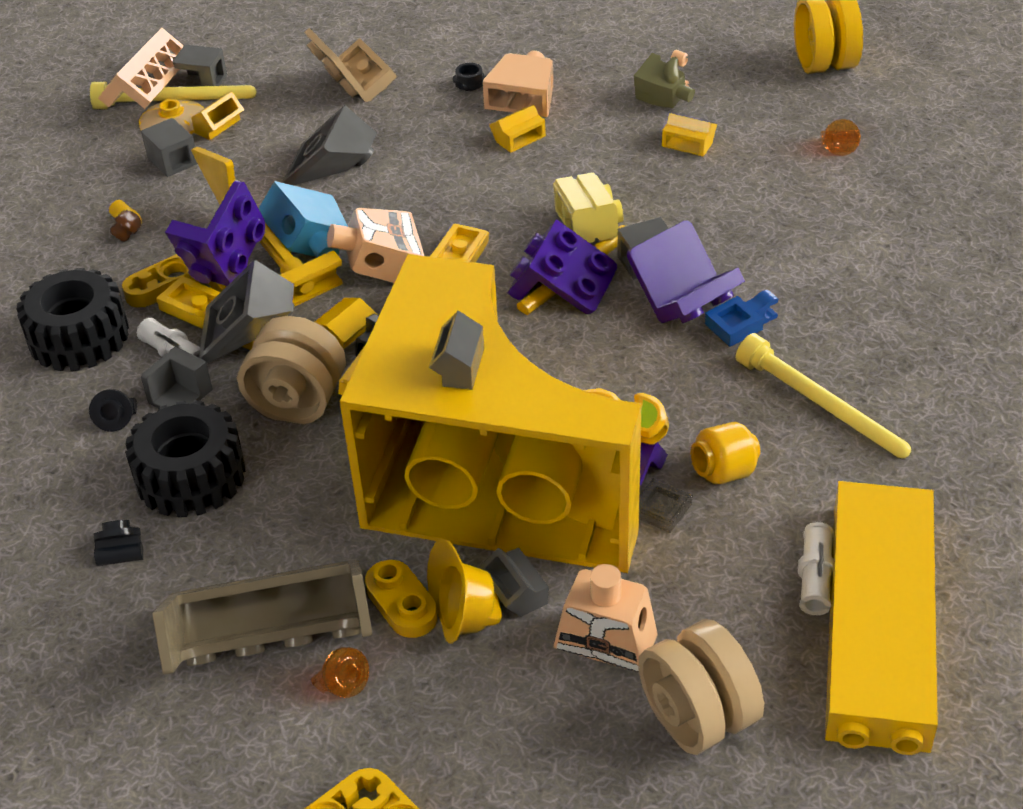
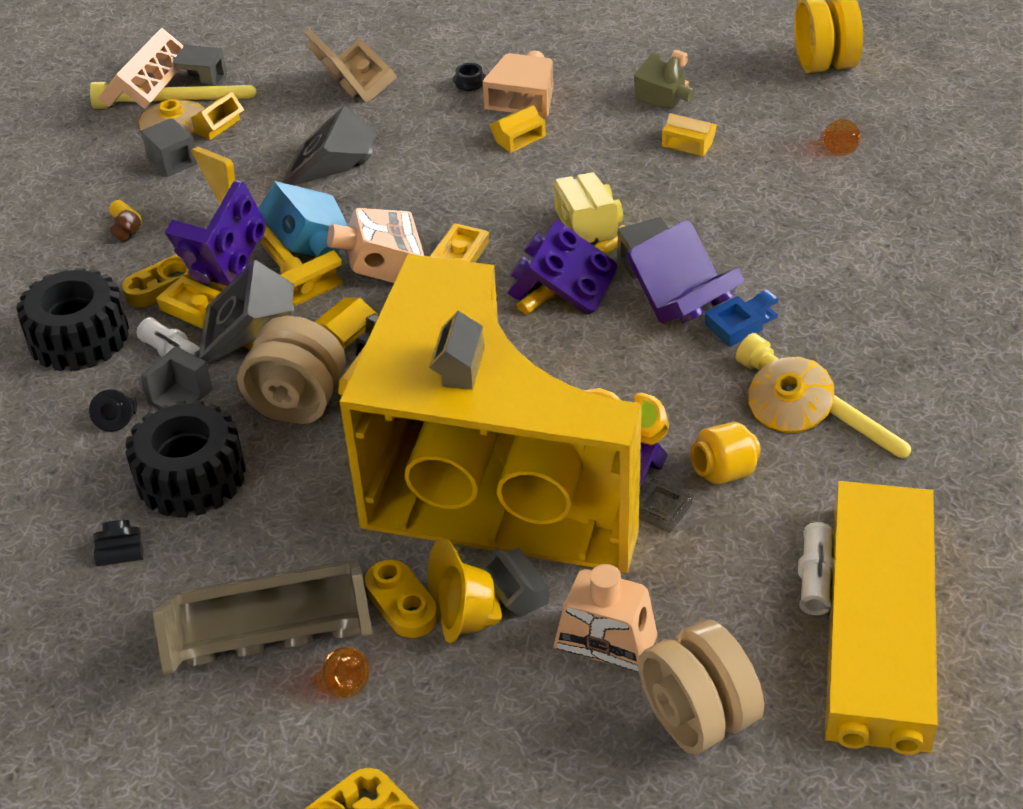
none -> tan dish [749,357,835,433]

